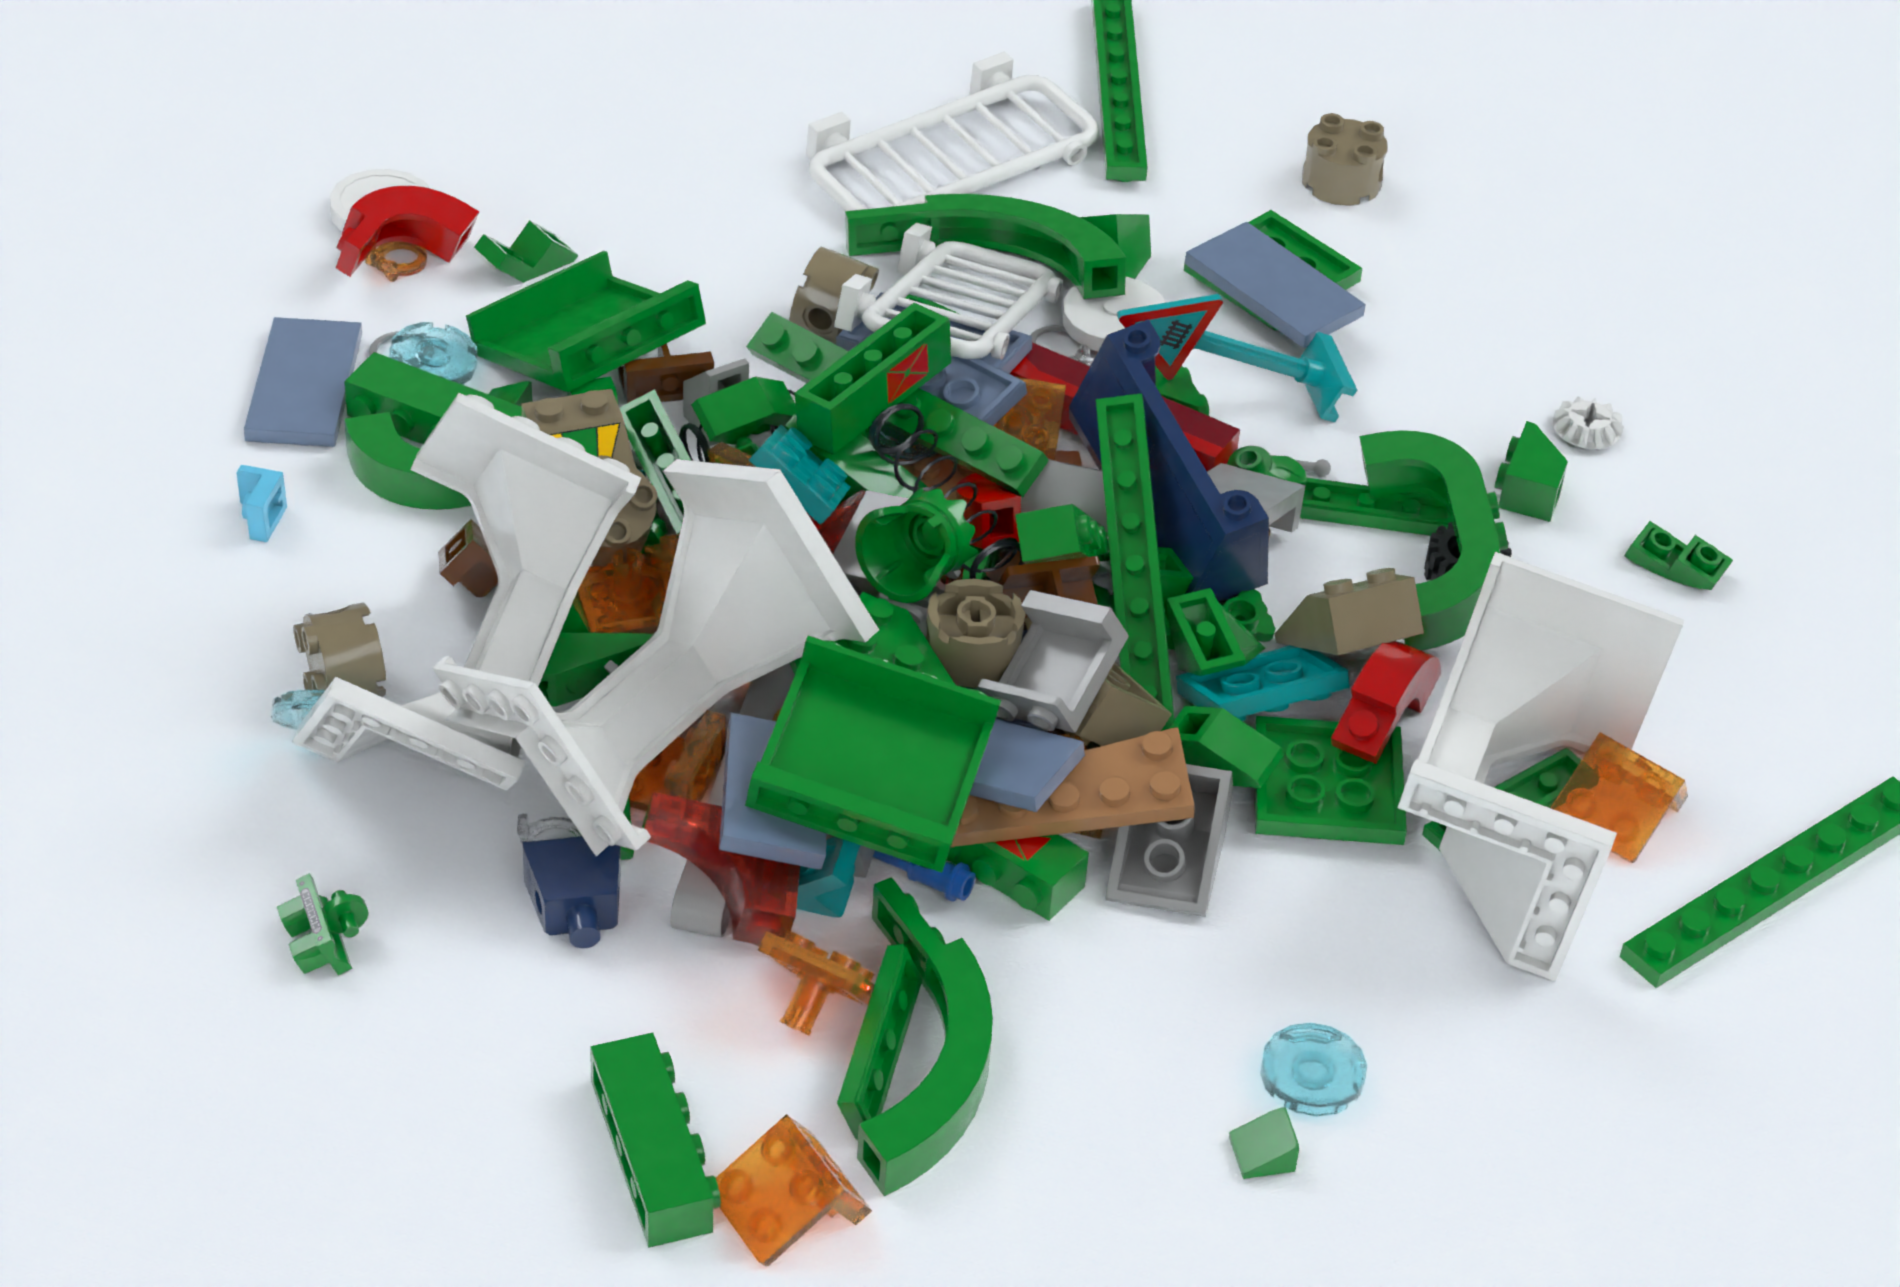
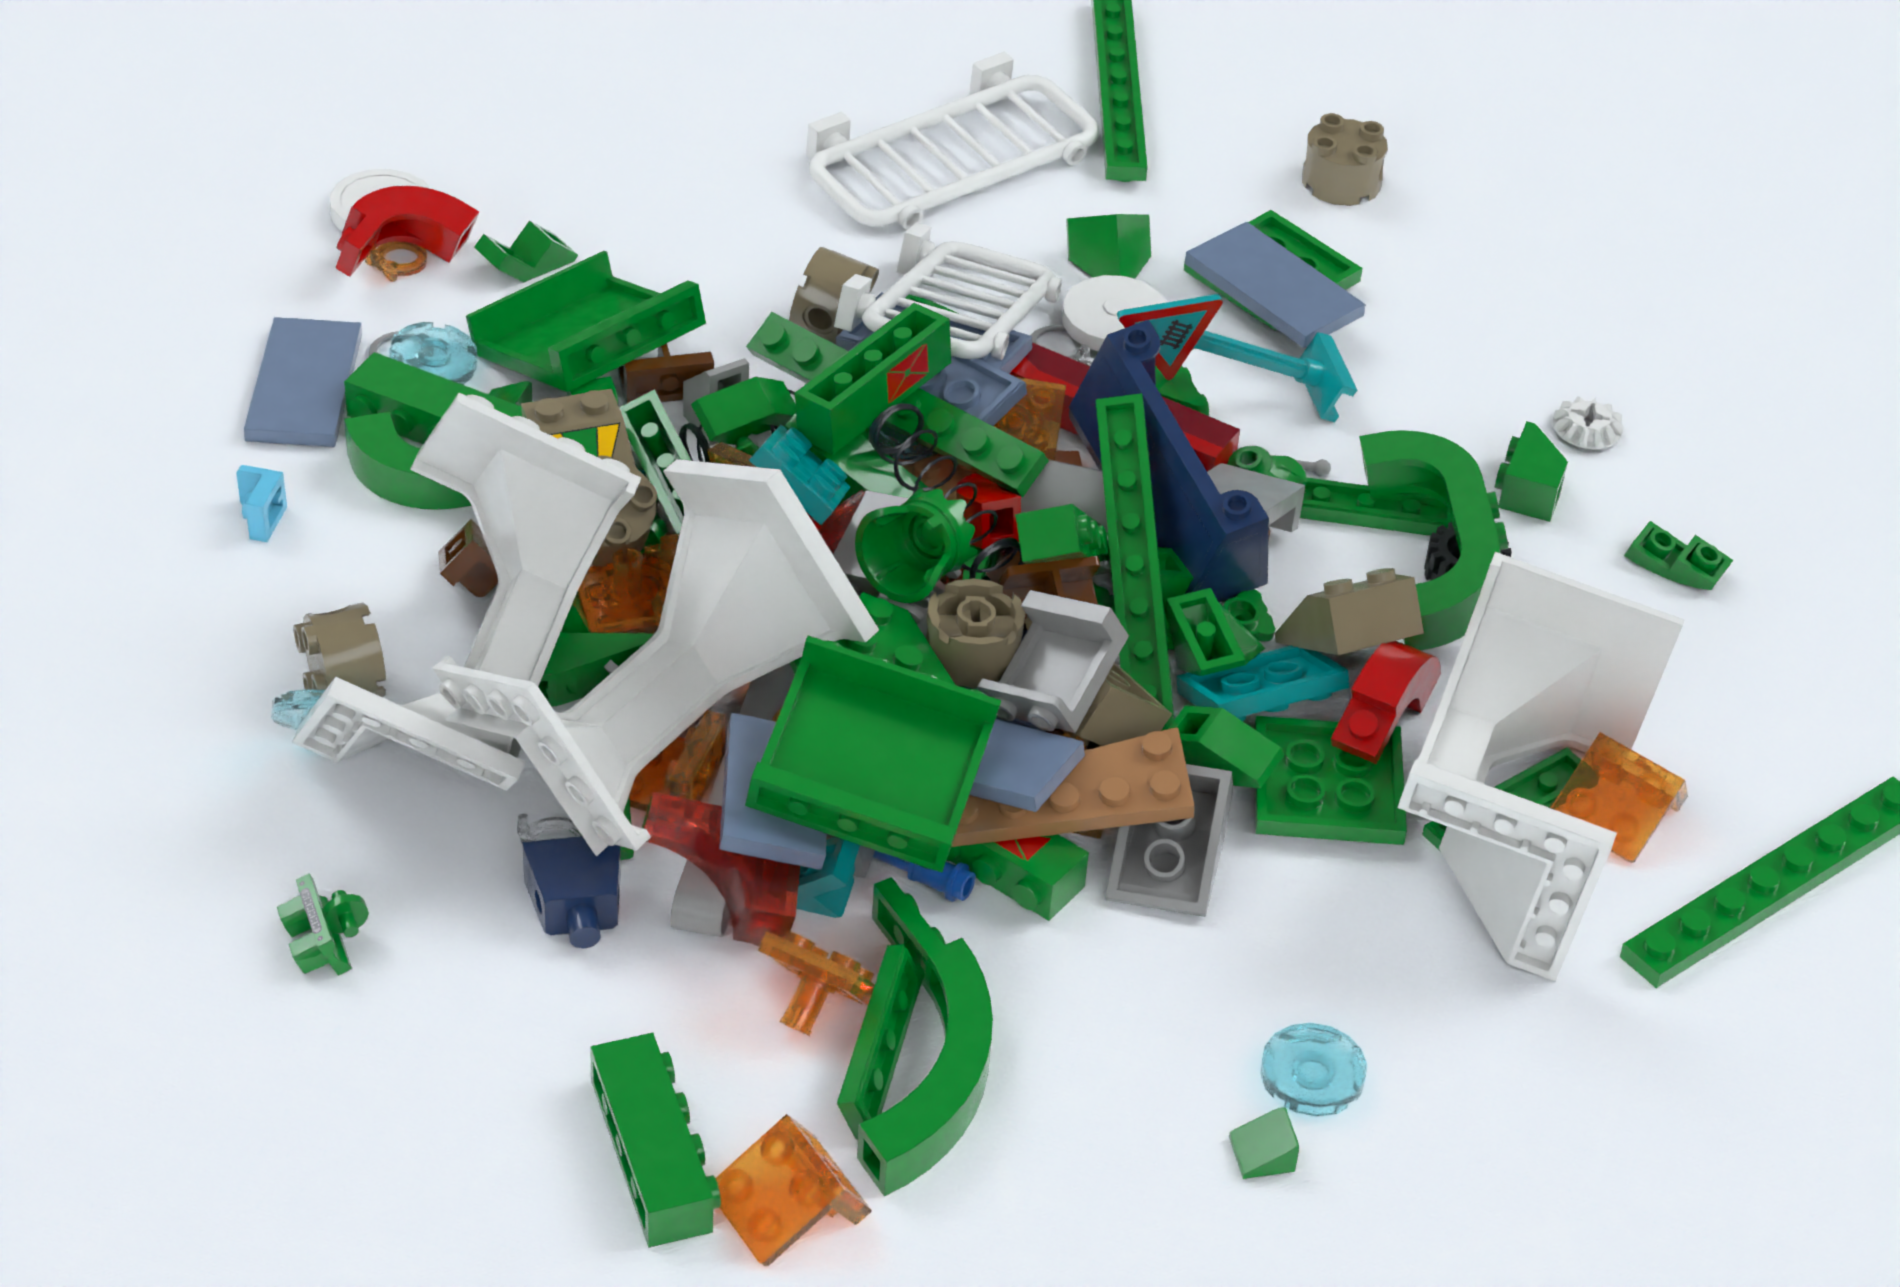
green arch [845,194,1126,299] -> none

